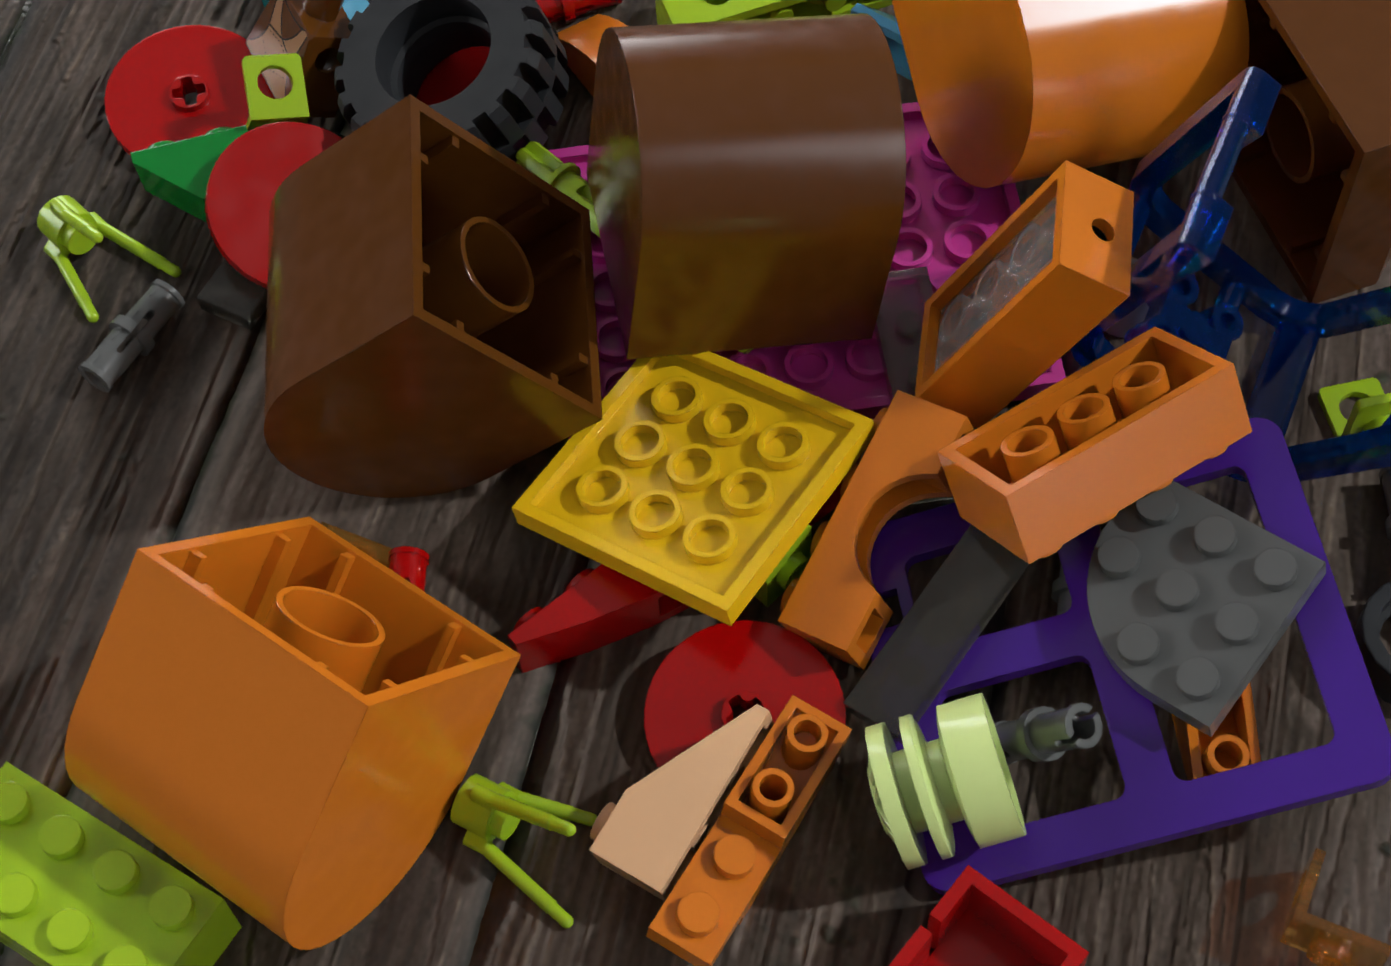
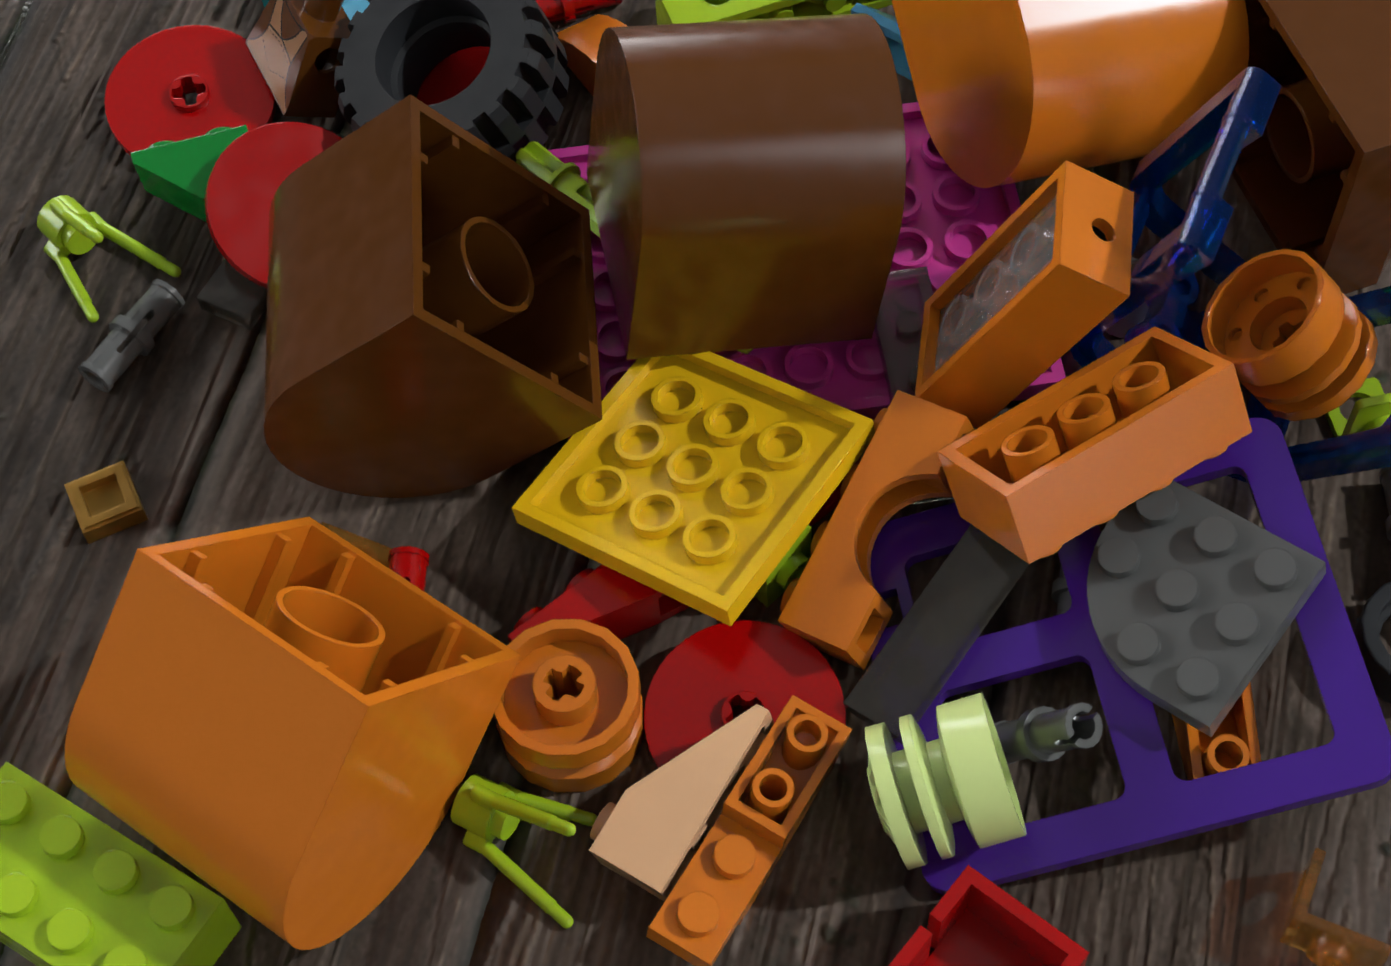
lime bracket [241,53,310,131] -> none
none -> pearl gold tile [64,460,149,544]
none -> orange wheel [493,619,644,793]
none -> orange wheel [1201,249,1378,421]

